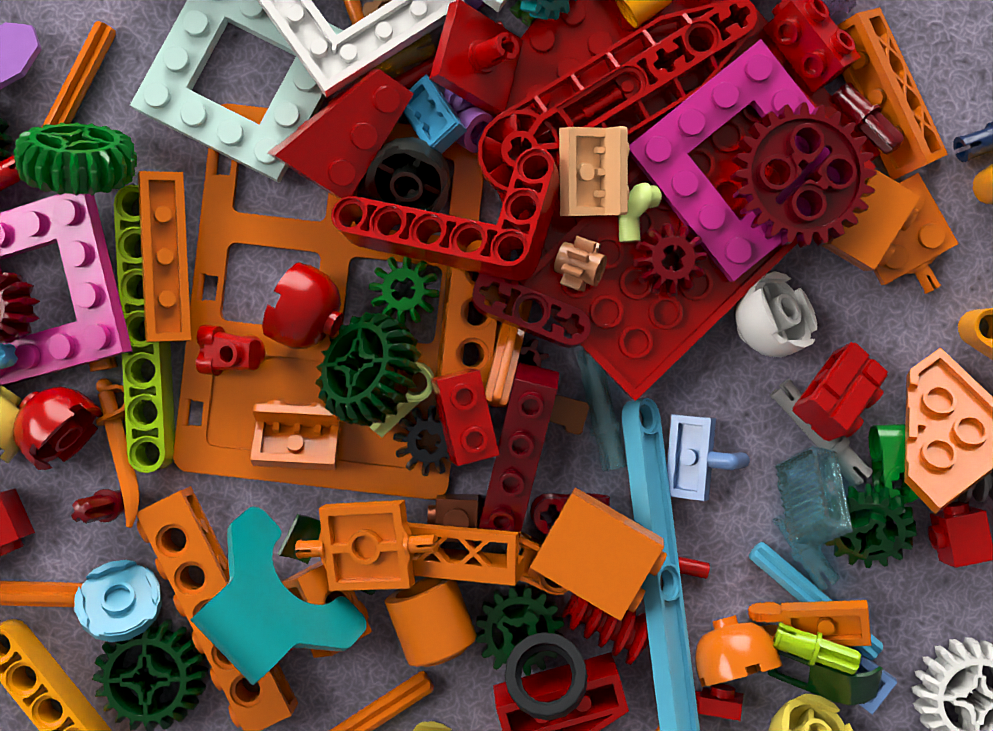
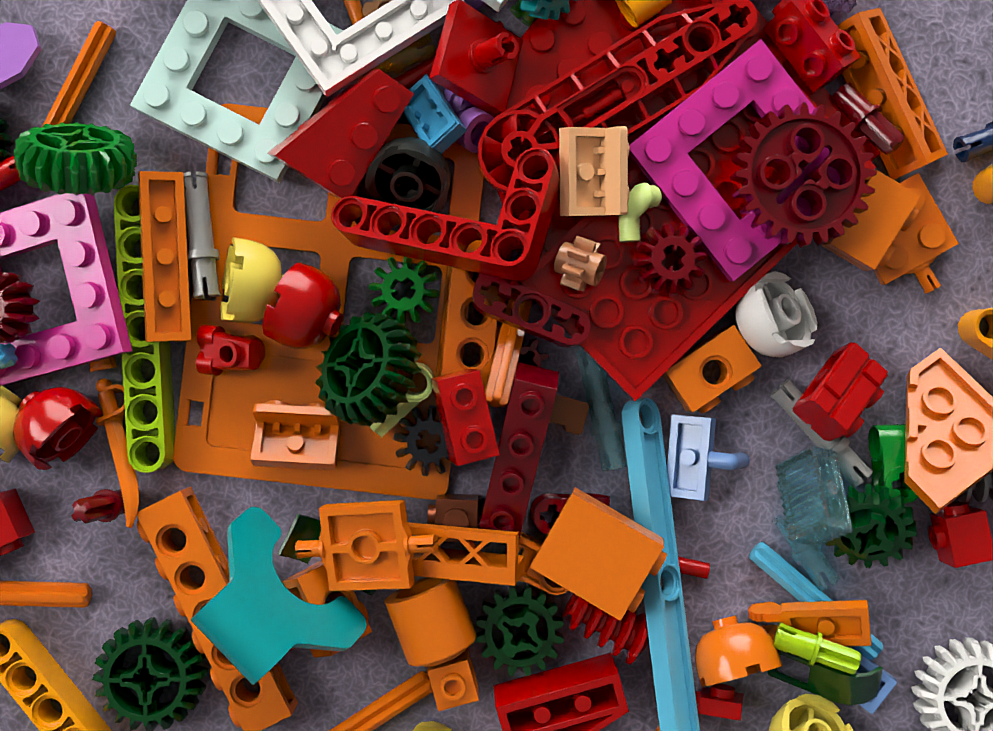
medium azure tile [74,560,162,642] -> none
black tyre [505,632,588,721] -> none
none -> light grey pin [183,171,221,299]
none -> light yellow cylinder [220,237,283,323]
none -> orange brick [427,647,479,712]
none -> orange brick [662,325,762,414]

